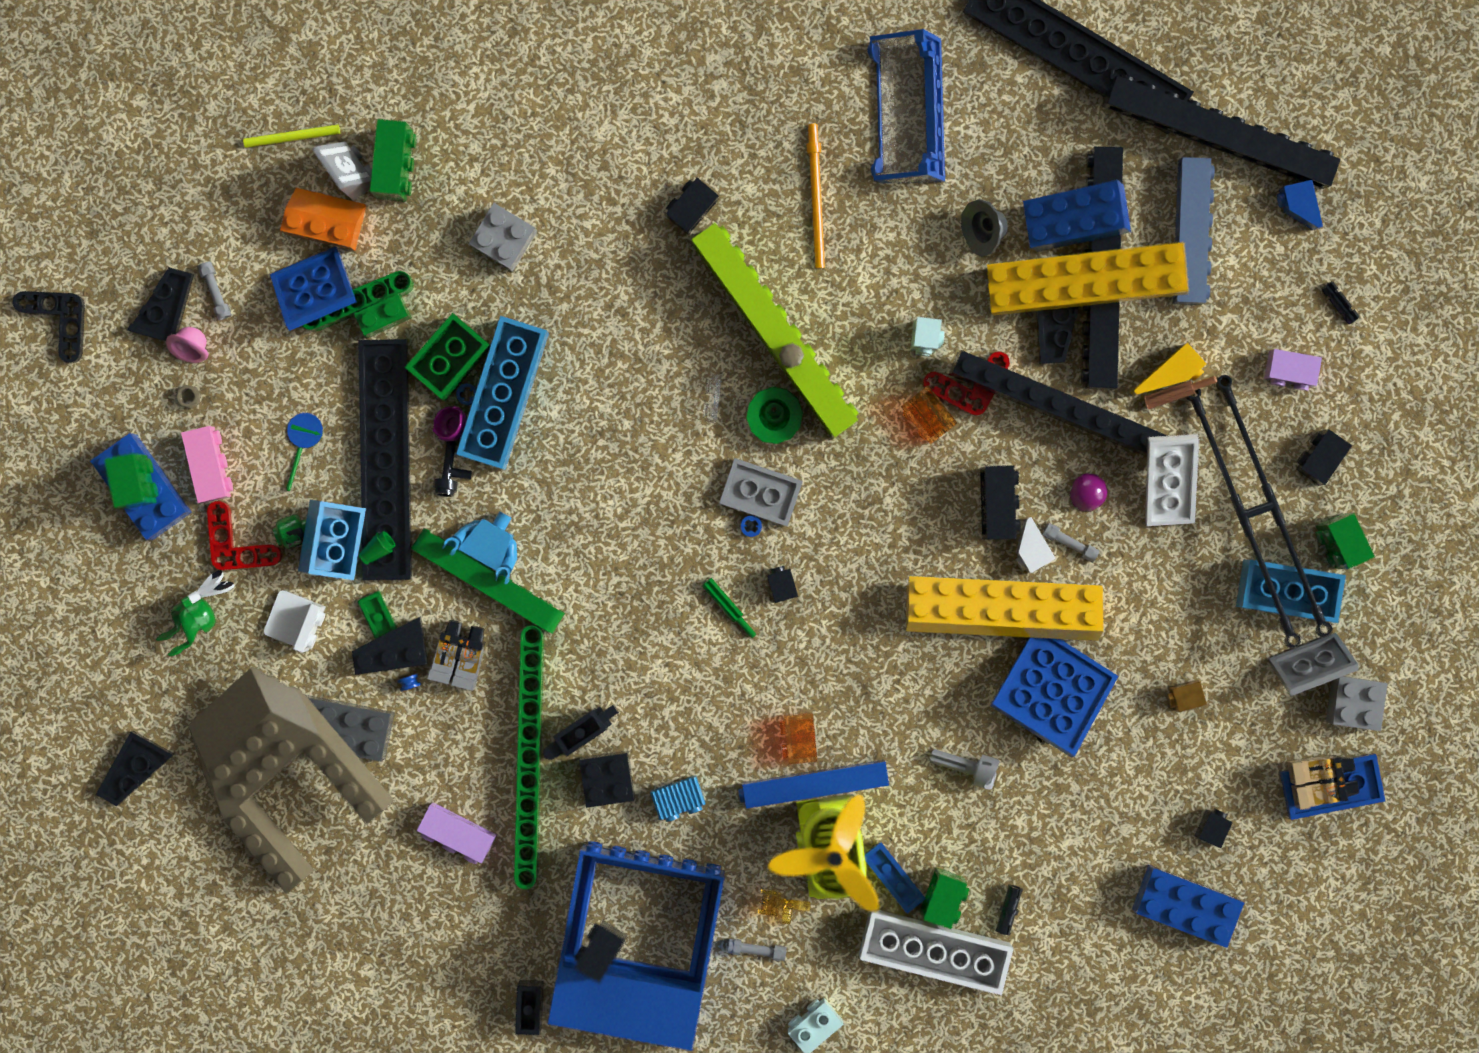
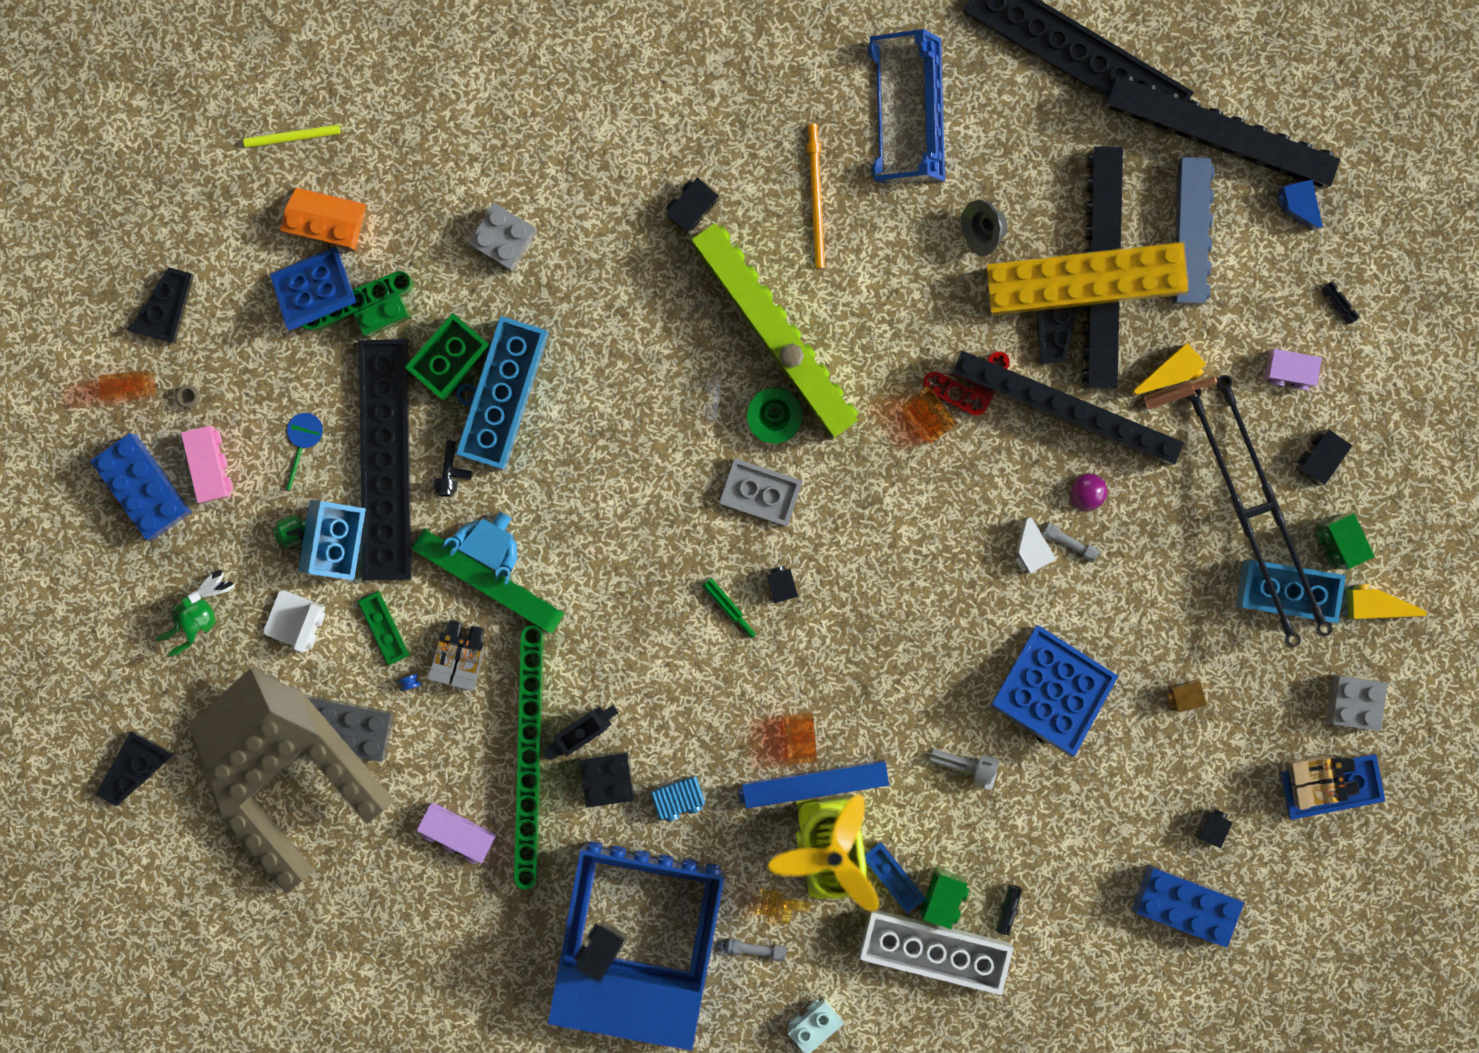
black beam [12,291,85,364] -> none
green brick [104,453,158,509] -> none
bright pink hat [166,327,209,363] -> none
light grey bar [197,261,232,320] -> none
red beam [207,501,283,570] -> none
light grey slope [312,141,372,201] -> none
black wing [352,617,428,675] -> none
green cone [358,531,395,565] -> none
green brick [370,119,417,202] -> none
magenta hair [433,406,468,442] -> none
black brick [515,980,544,1035] -> none
blue bush [741,515,762,537] -> none
yellow brick [906,576,1104,641] -> none
light aqua brick [910,317,945,357] -> none
black brick [980,465,1020,540] -> none
blue brick [1023,180,1131,252] -> none
white plate [1145,434,1199,526] -> none
light grey plate [1269,633,1359,696] -> none
none -> clear orange brick [99,370,157,401]
none -> yellow slope [1347,584,1427,619]

